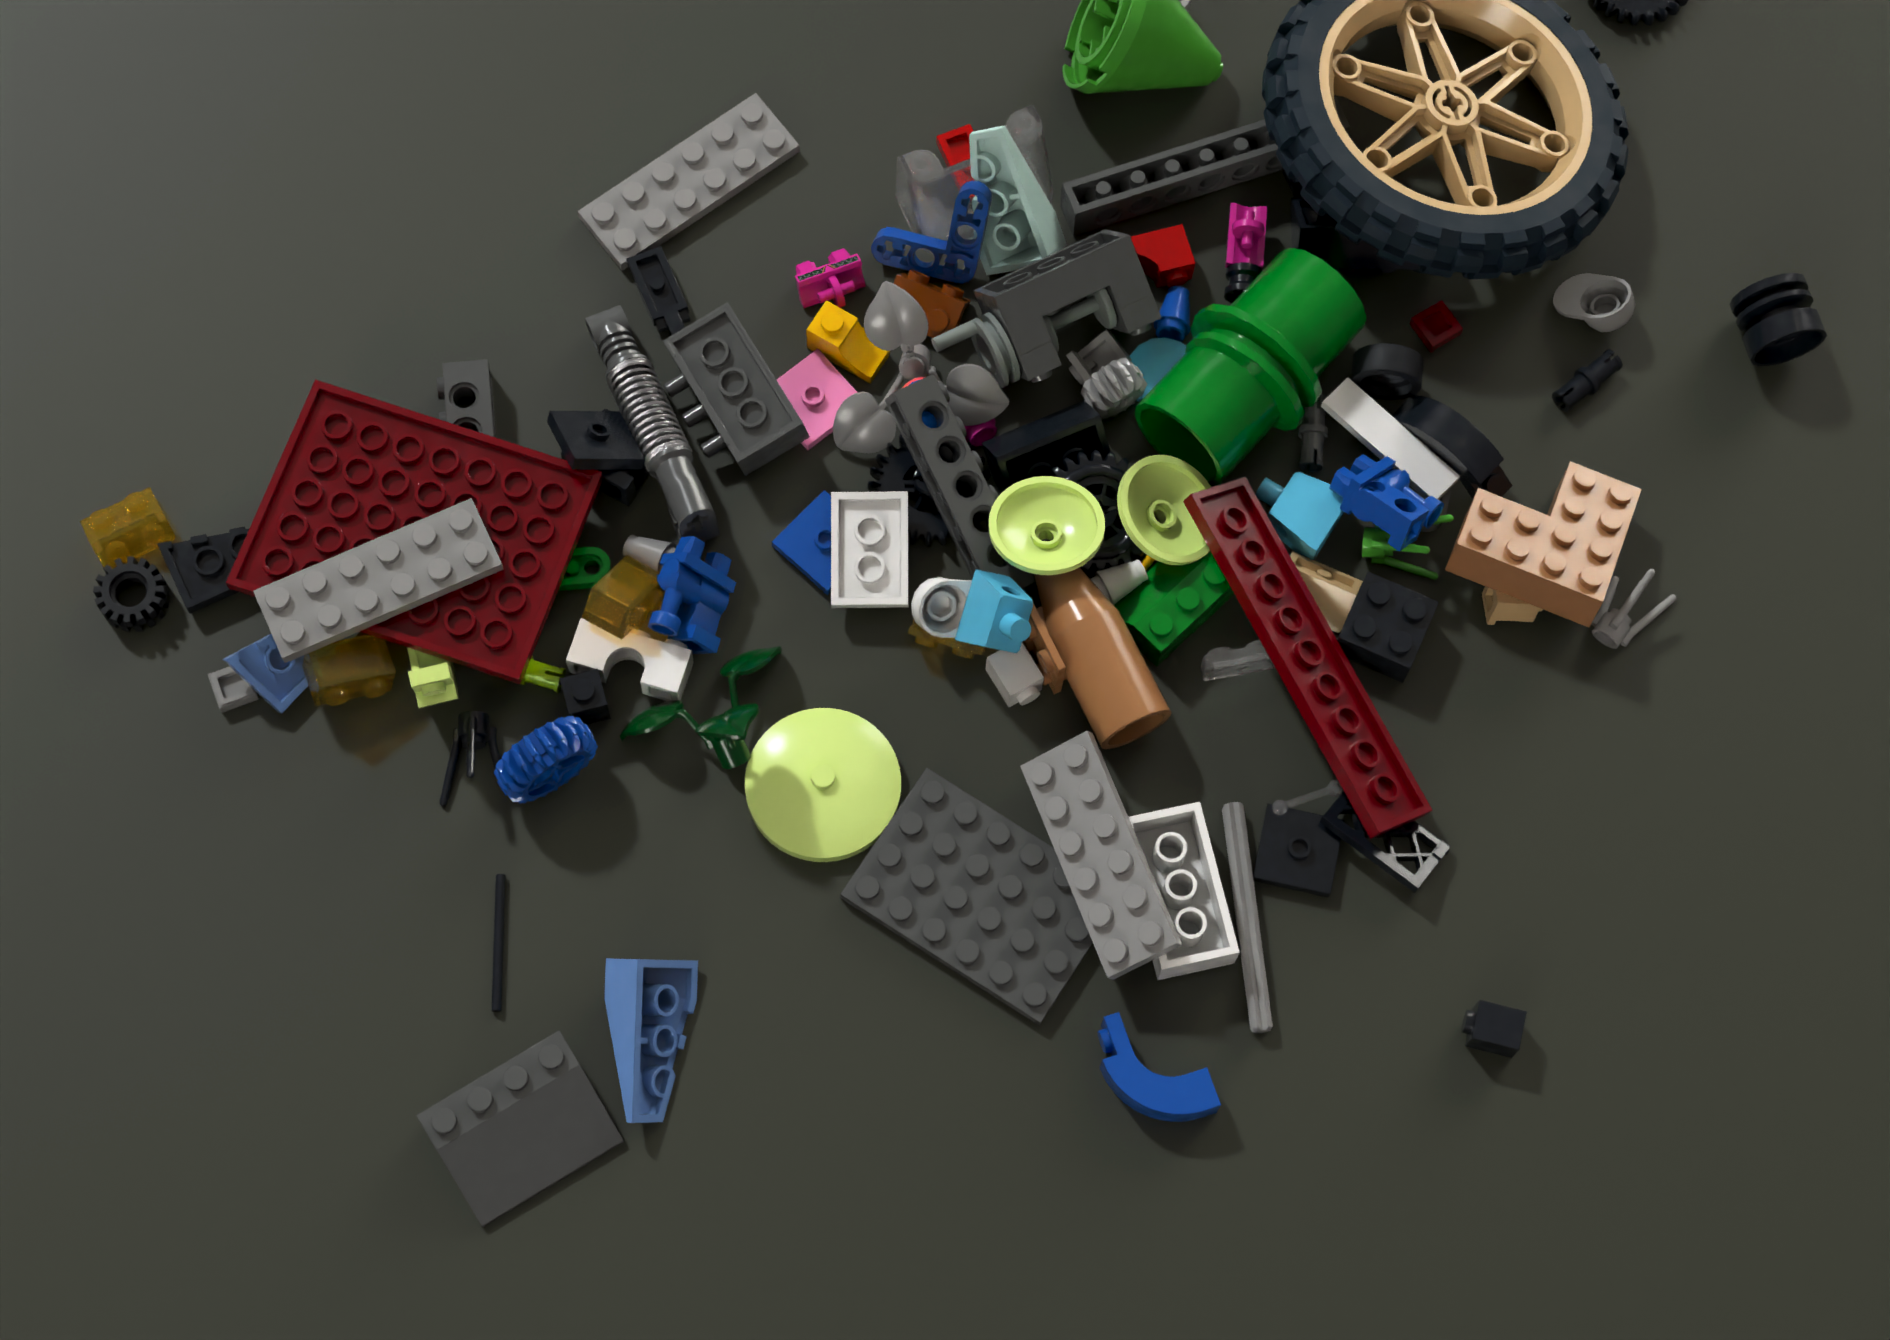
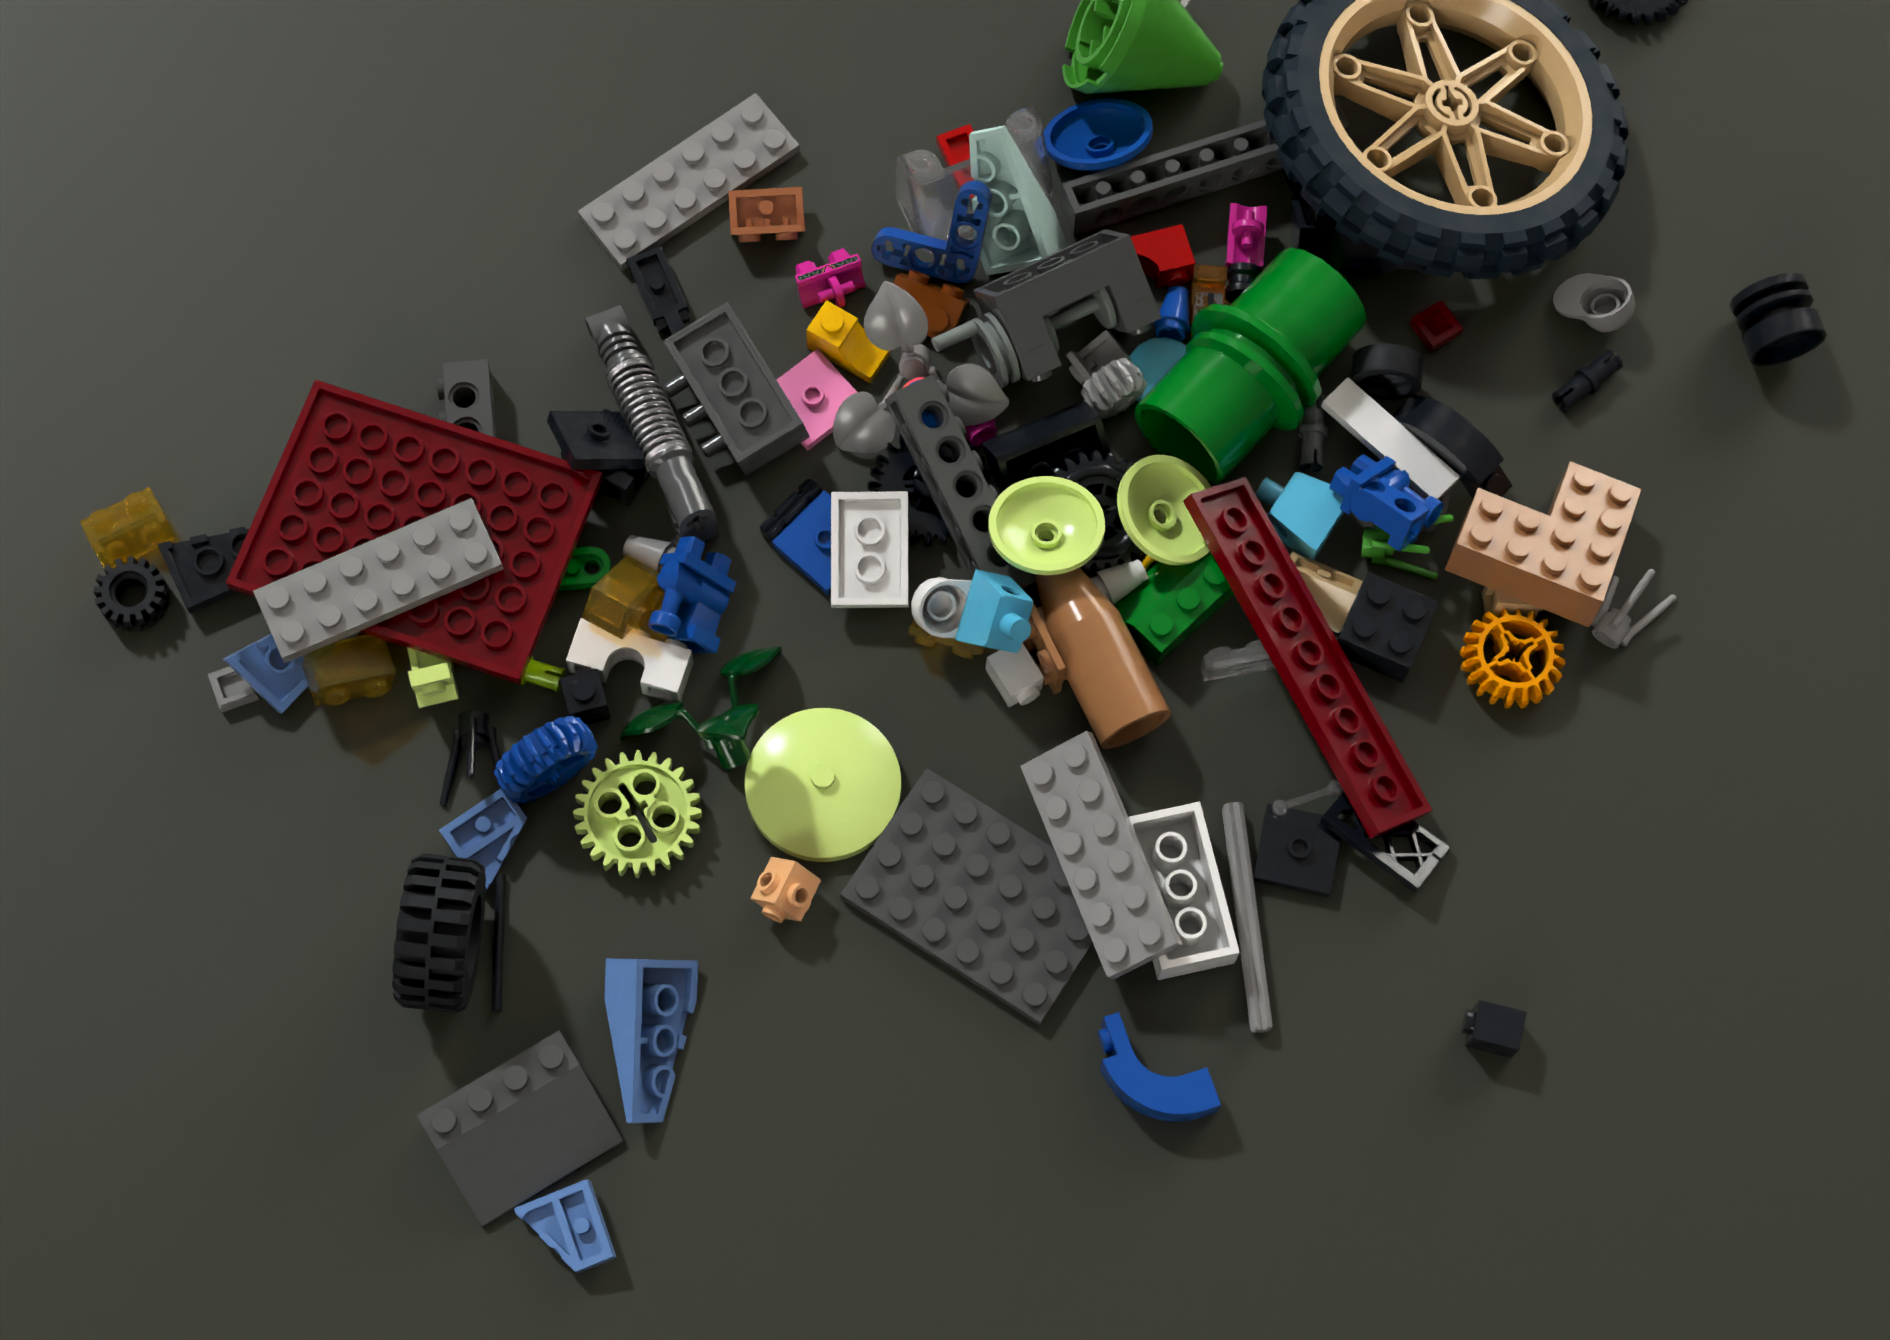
none -> black tyre [392,853,486,1013]
none -> medium blue wing [439,789,527,891]
none -> medium blue wing [514,1179,617,1273]
none -> yellowish green gear [573,750,702,878]
none -> nougat bracket [728,187,805,242]
none -> light nougat brick [750,857,821,923]
none -> black axle [759,479,822,542]
none -> blue dish [1043,99,1153,171]
none -> clear orange leg [1190,264,1227,337]
none -> light orange gear [1460,608,1565,709]

